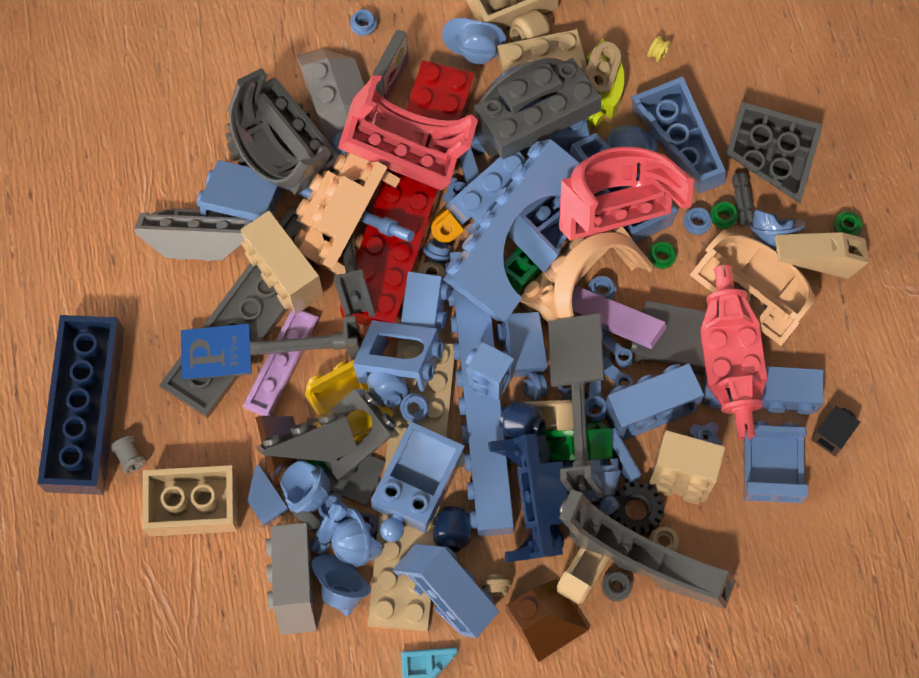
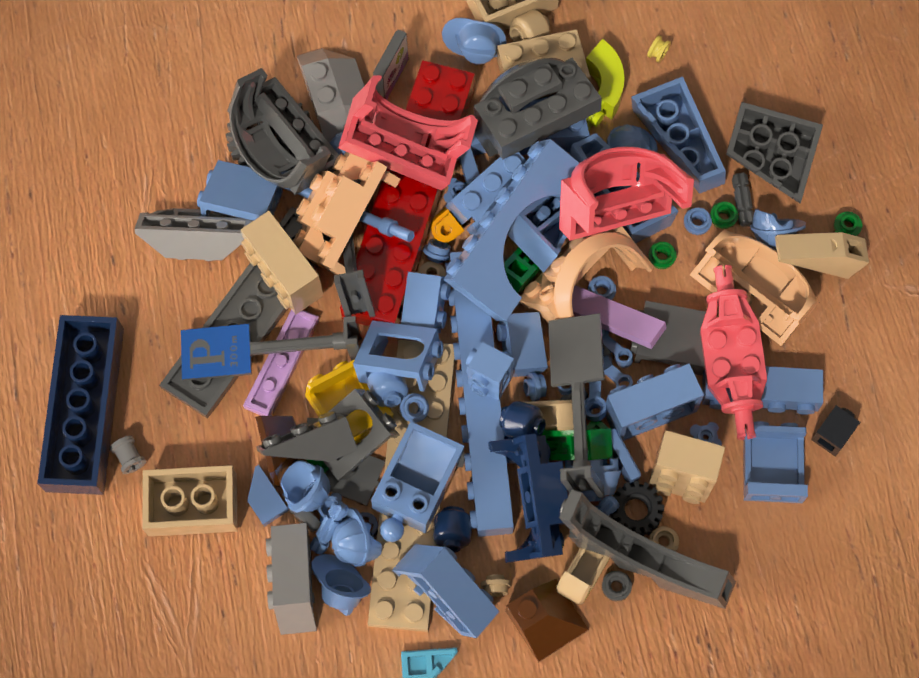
medium blue plate [350,9,377,36] -> none
tan plate [585,41,621,95] -> none

